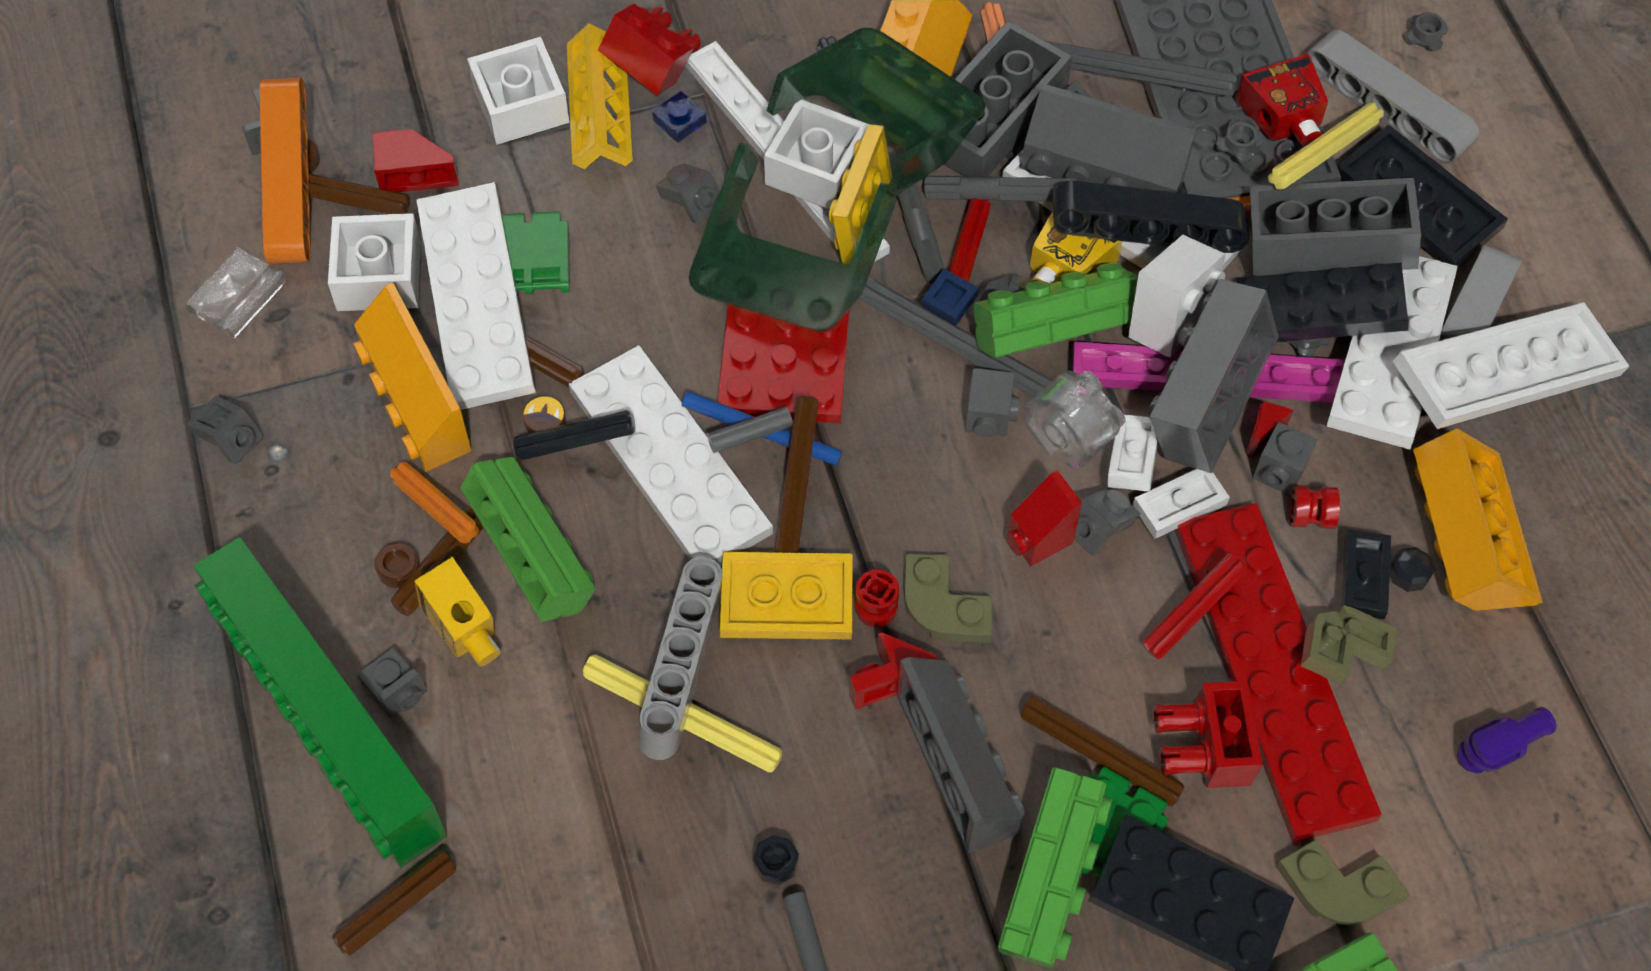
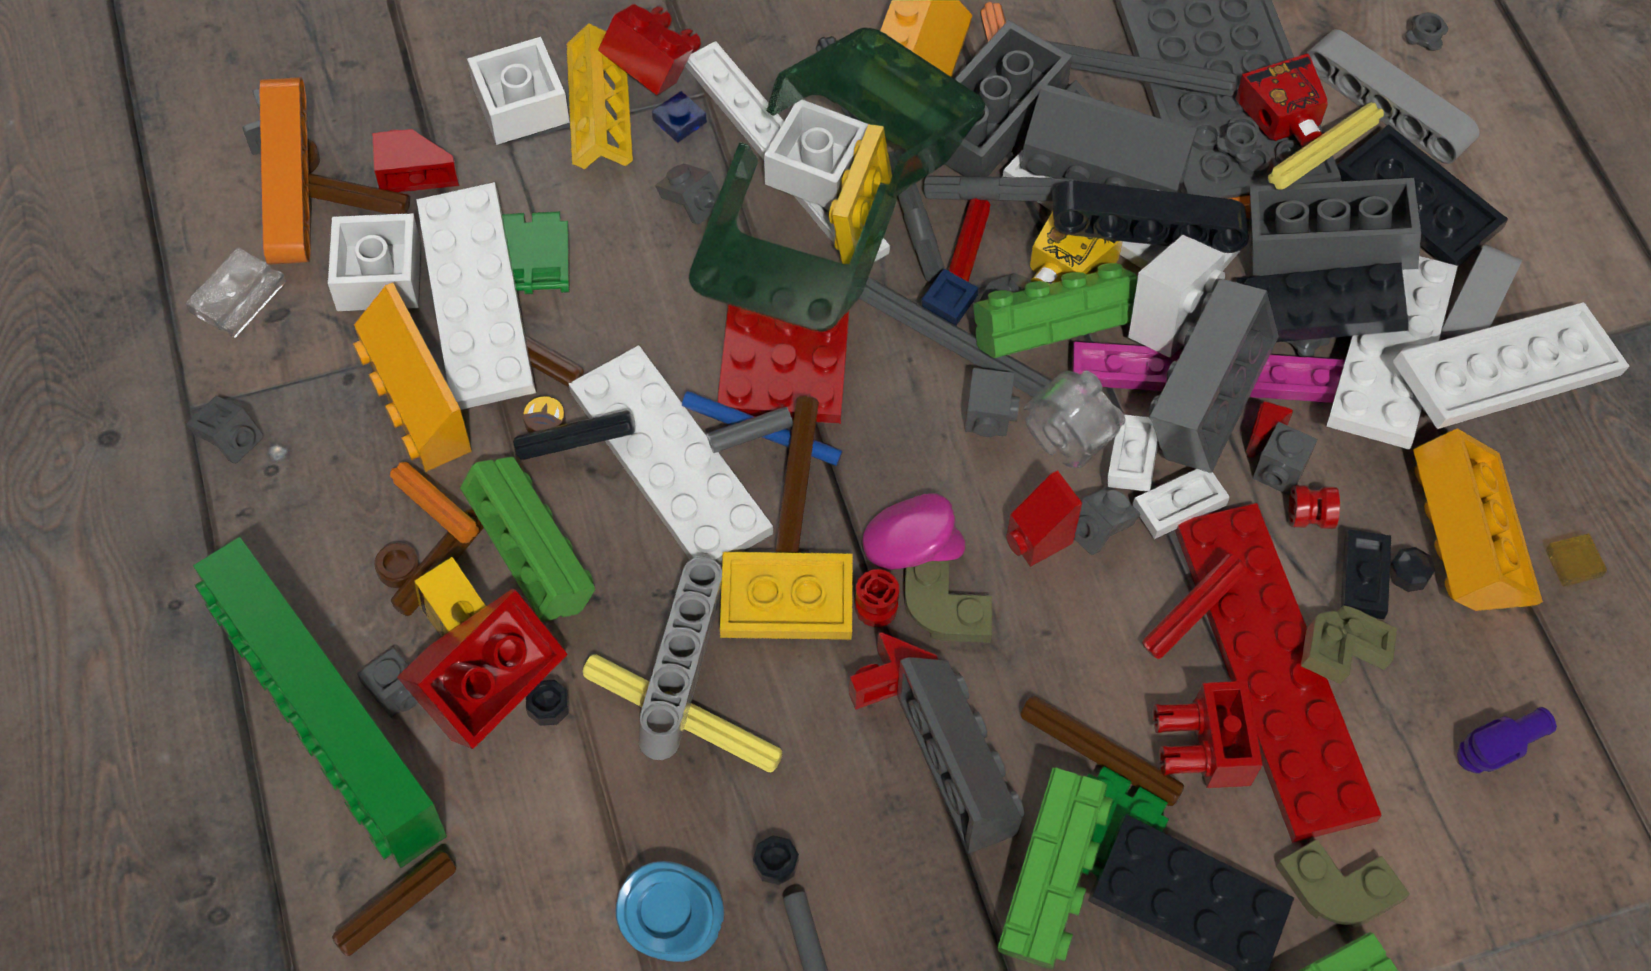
none -> red slope [397,589,568,749]
none -> black tile [526,680,569,726]
none -> dark azure piece [615,861,724,962]
none -> dark pink piece [862,493,965,570]
none -> clear yellow tile [1546,533,1607,587]

